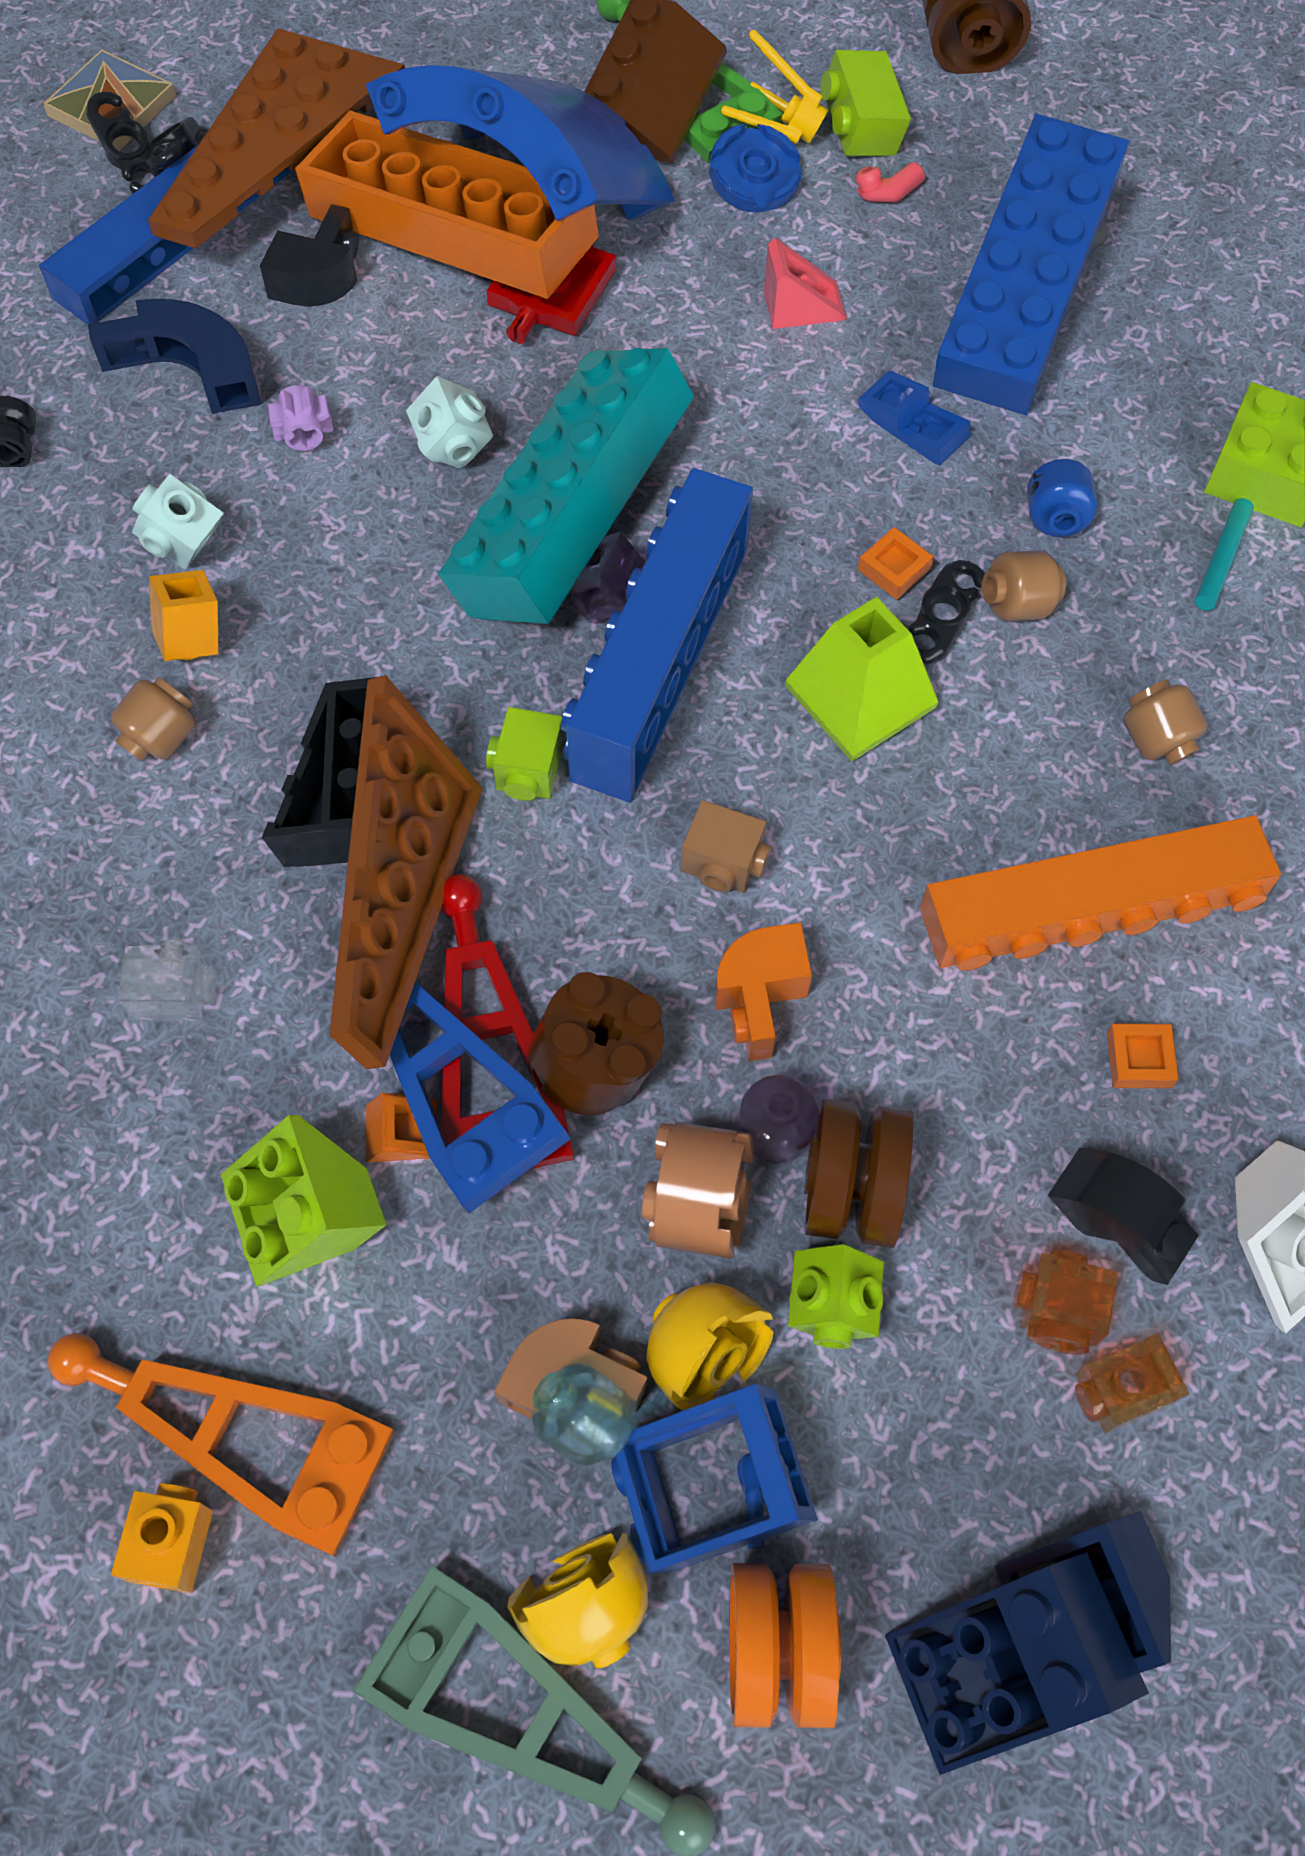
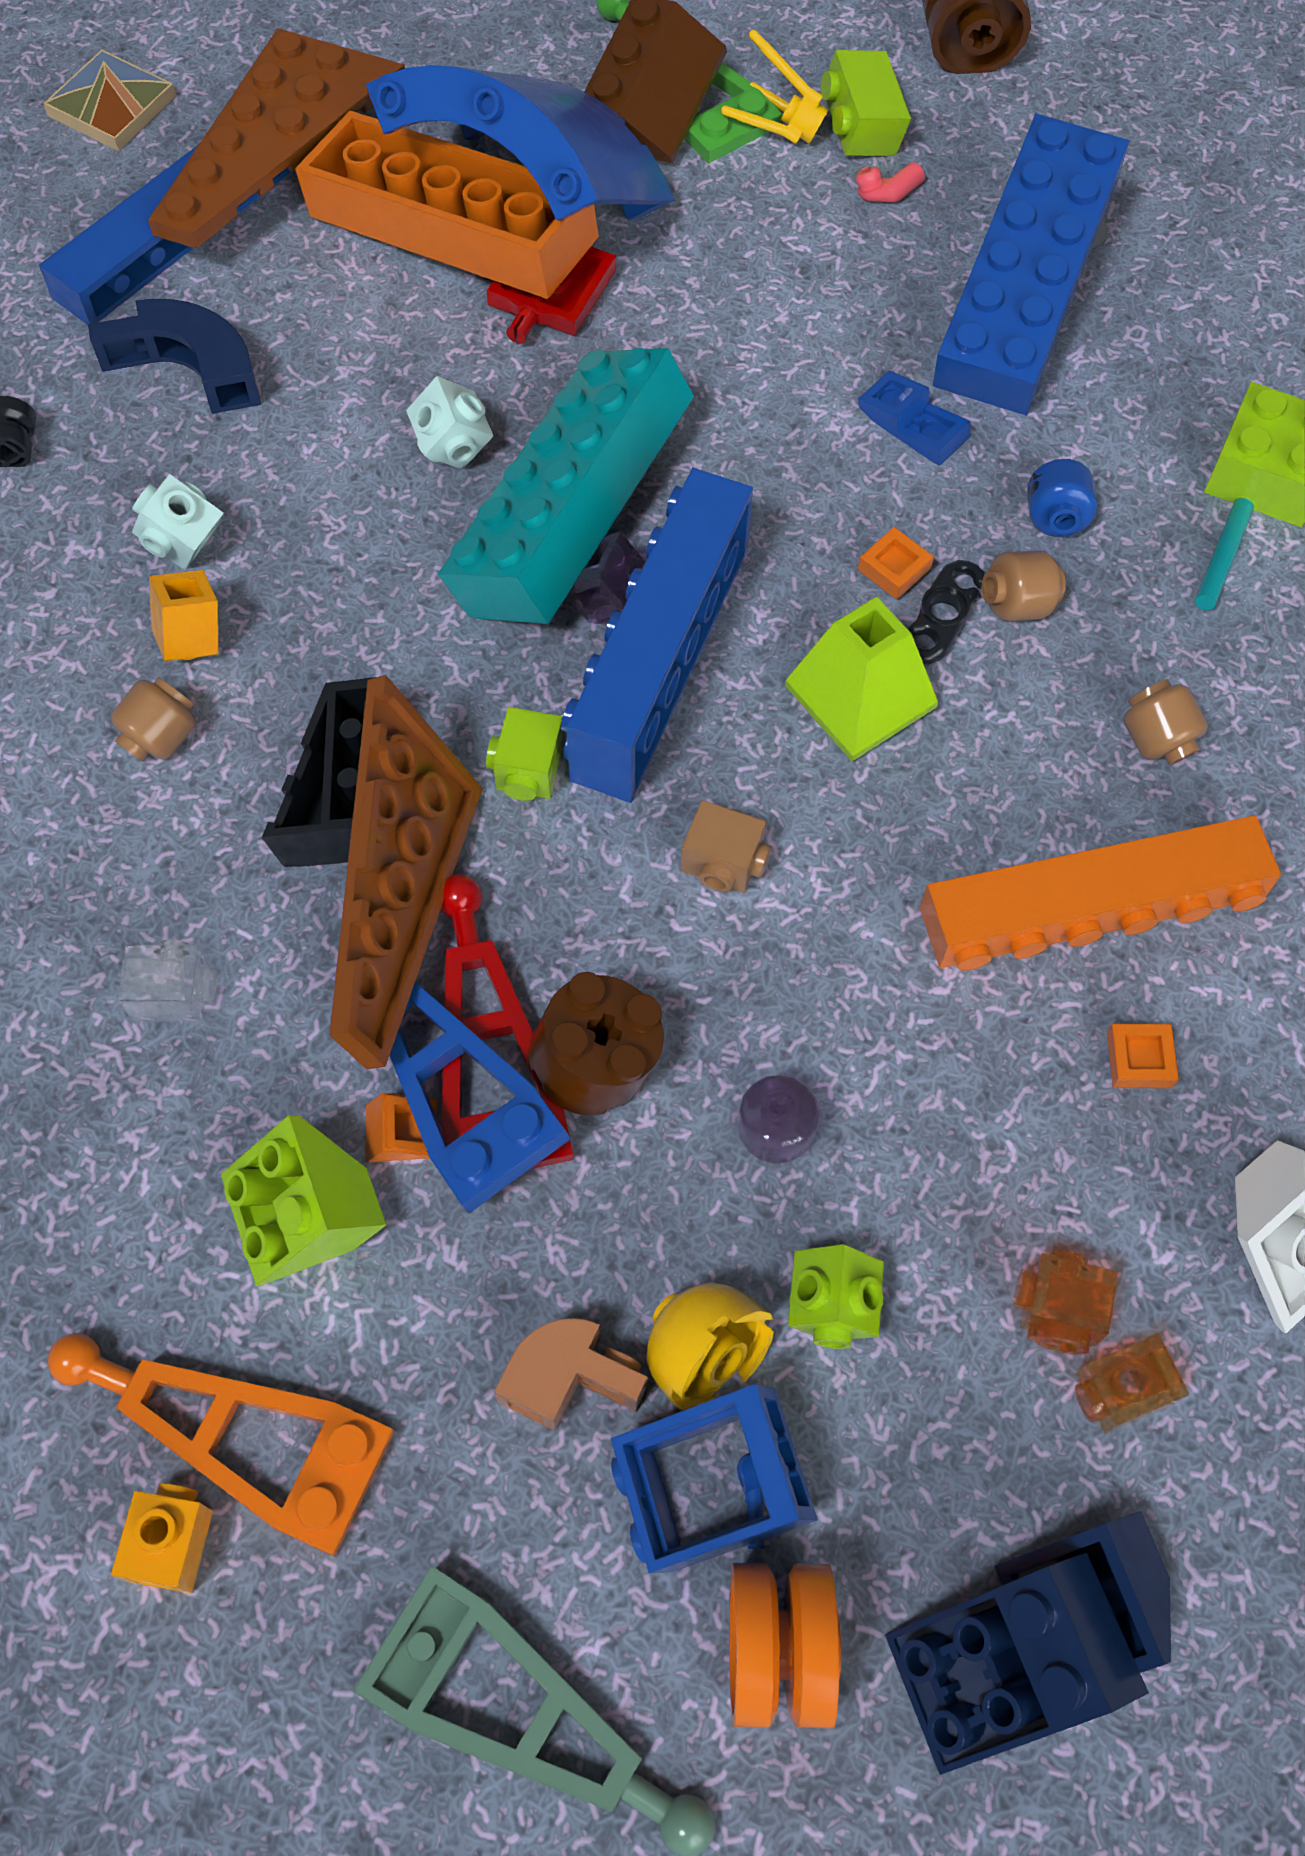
black piece [86,91,164,194] -> none
black piece [146,117,199,172] -> none
black brick [260,204,359,307] -> none
lavender gear [267,385,333,451] -> none
yellow cylinder [507,1532,648,1668] -> none
clear light blue head [532,1363,632,1466] -> none
nougat brick [642,1122,754,1259] -> none
blue tile [708,124,802,213] -> none
orange brick [715,922,812,1061] -> none
coral slope [764,238,847,329] -> none
reddish brown wheel [804,1098,914,1248] -> none
black brick [1048,1147,1199,1285] -> none

